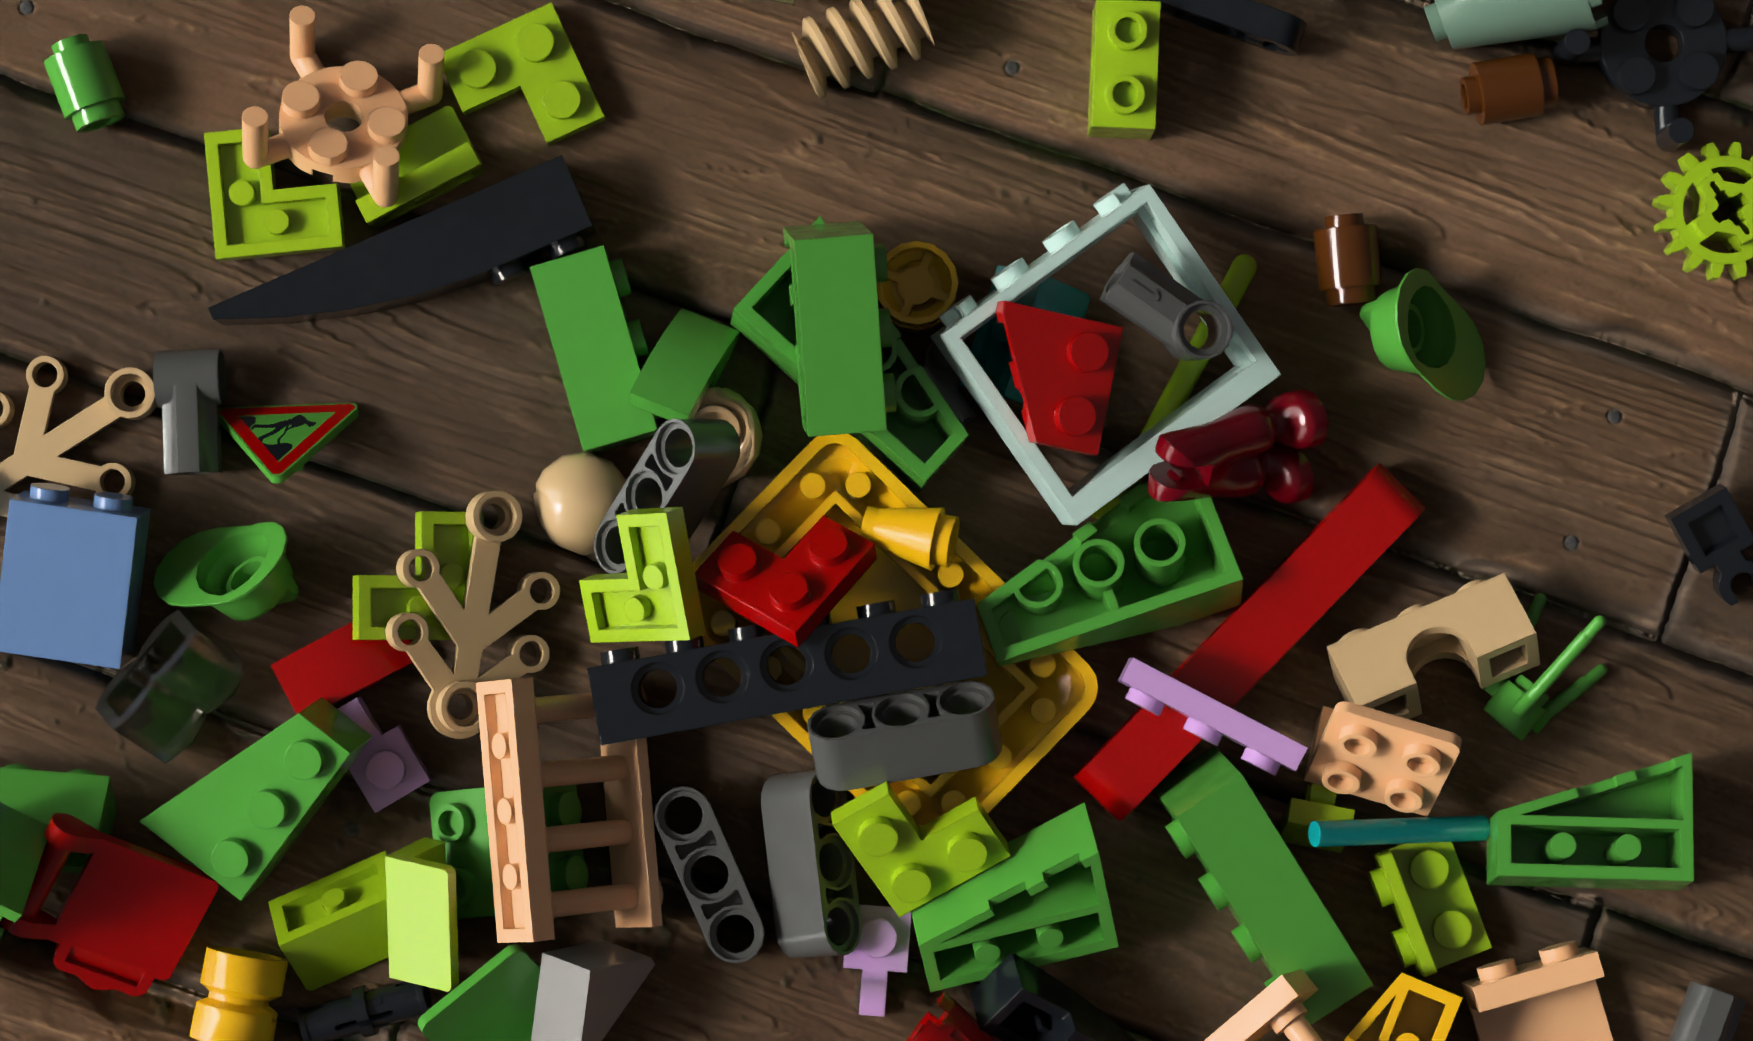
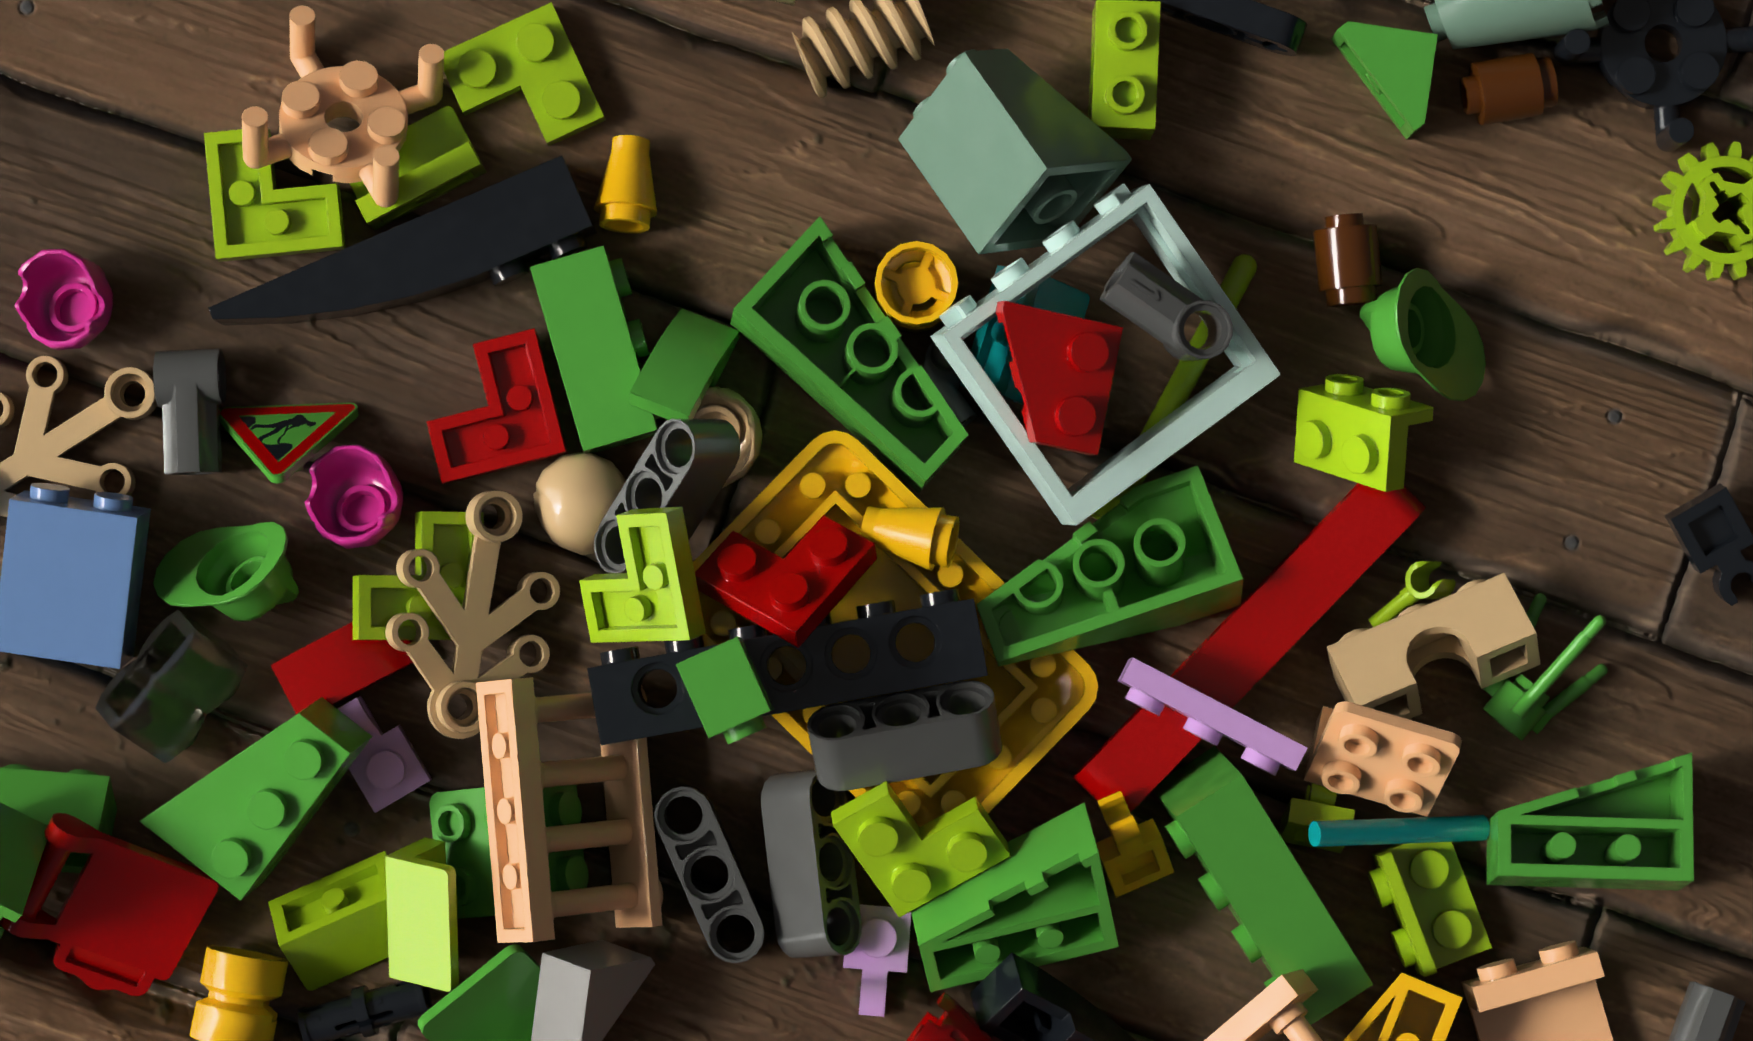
bright green brick [44,34,126,133] -> none
bright green wedge [783,221,897,437] -> none
dark red piece [1148,389,1329,504] -> none
none -> dark pink hair [15,249,113,350]
none -> dark pink hair [305,444,403,549]
none -> red plate [426,328,568,485]
none -> yellow cone [594,135,657,233]
none -> bright green brick [676,636,774,745]
none -> sand green slope [898,48,1132,255]
none -> yellow plate [1096,791,1174,898]
none -> lime bracket [1294,374,1434,492]
none -> bright green slope [1331,21,1438,140]
none -> lime hand [1368,561,1456,627]

